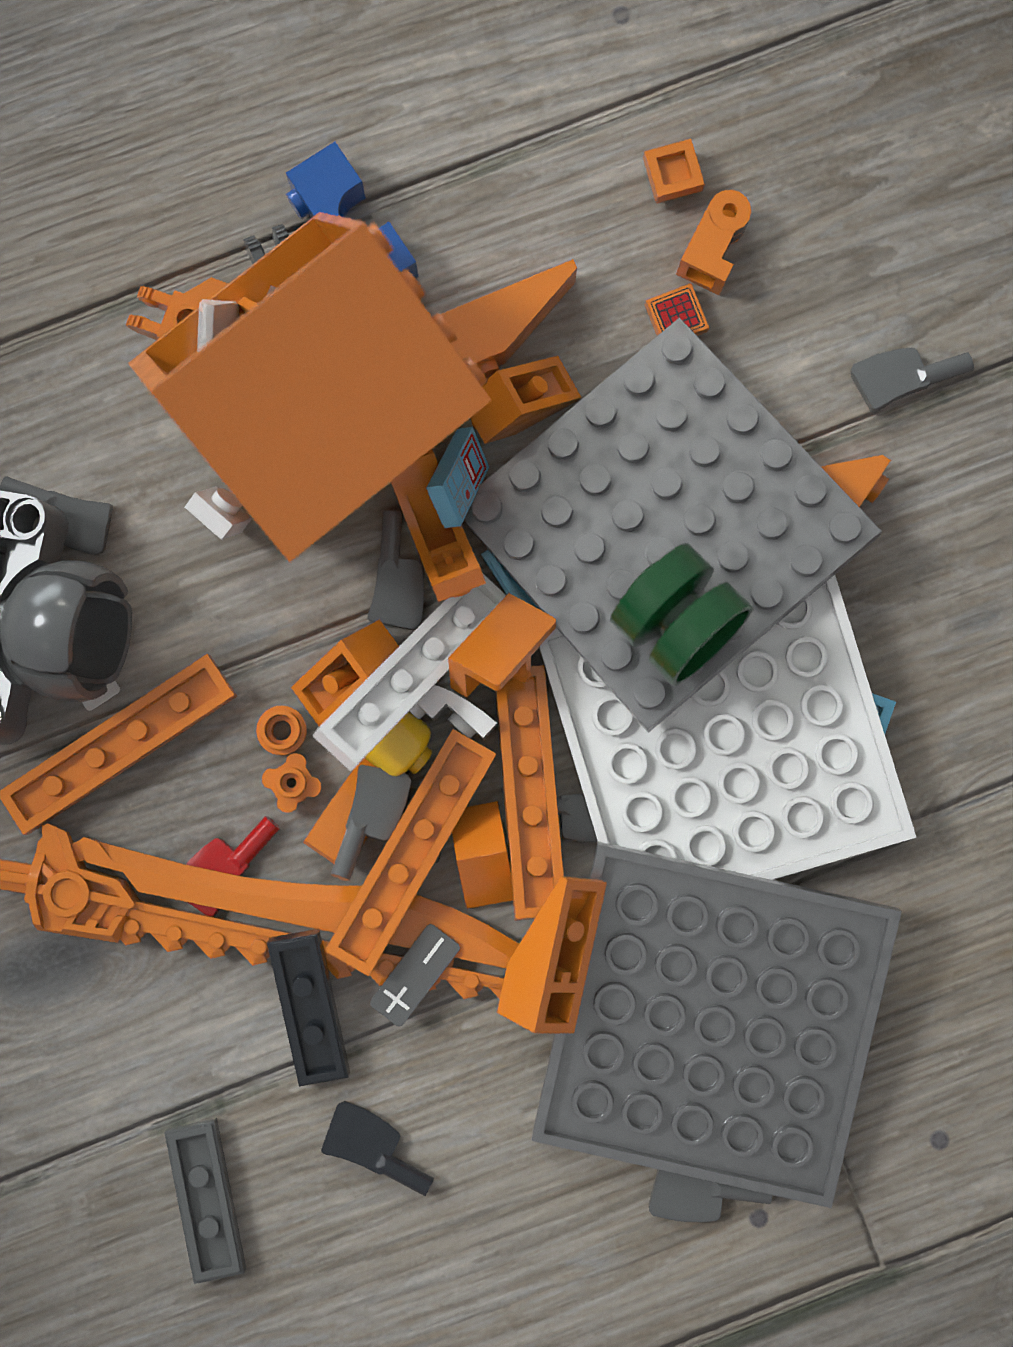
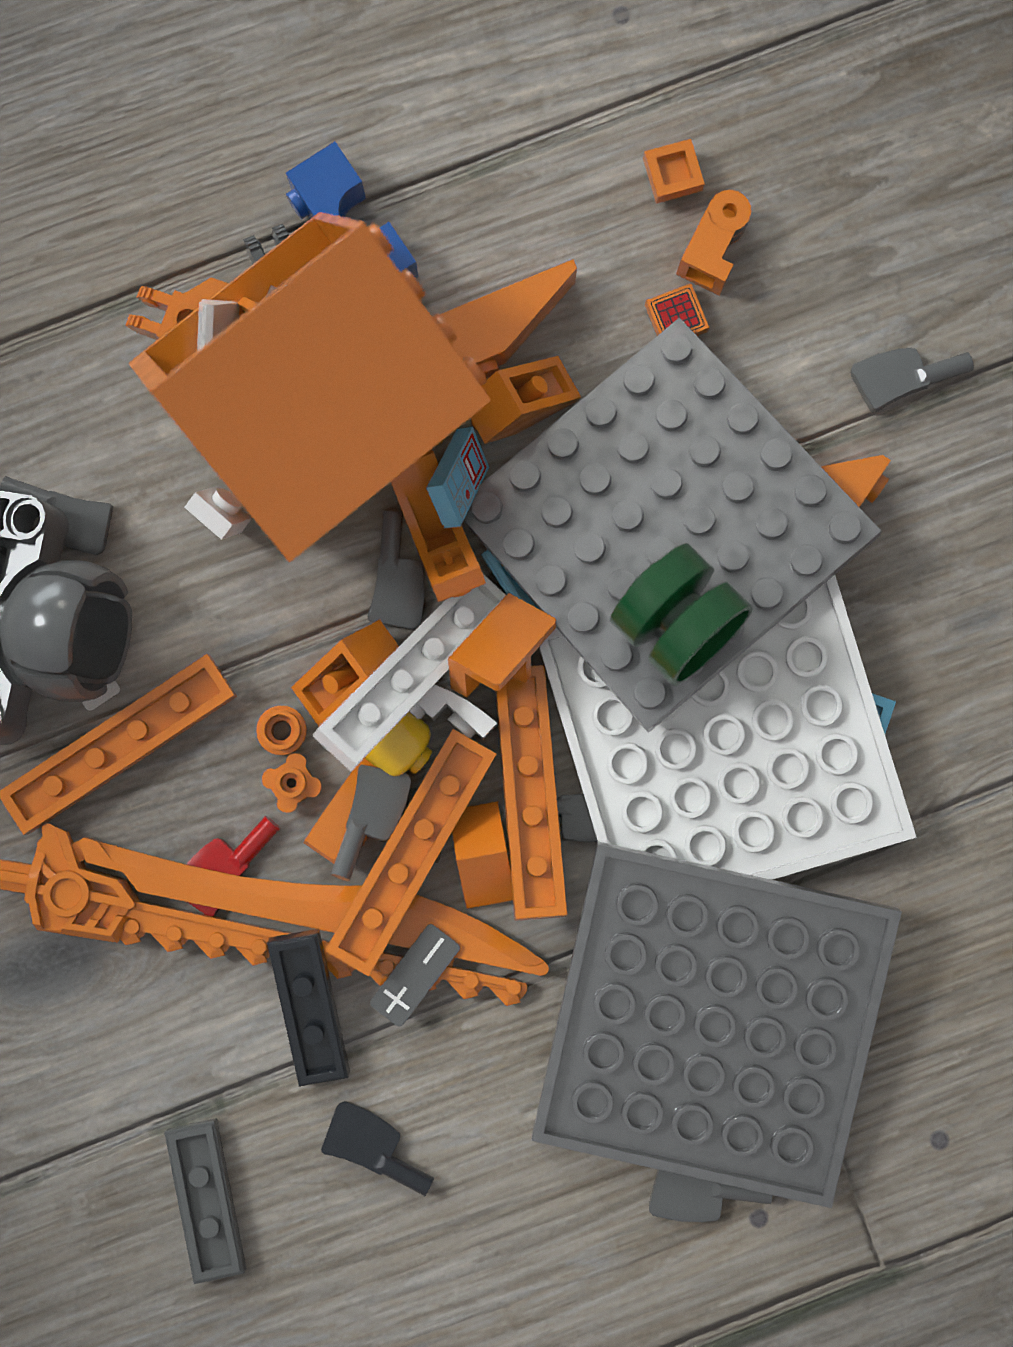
orange slope [497,877,607,1034] -> none

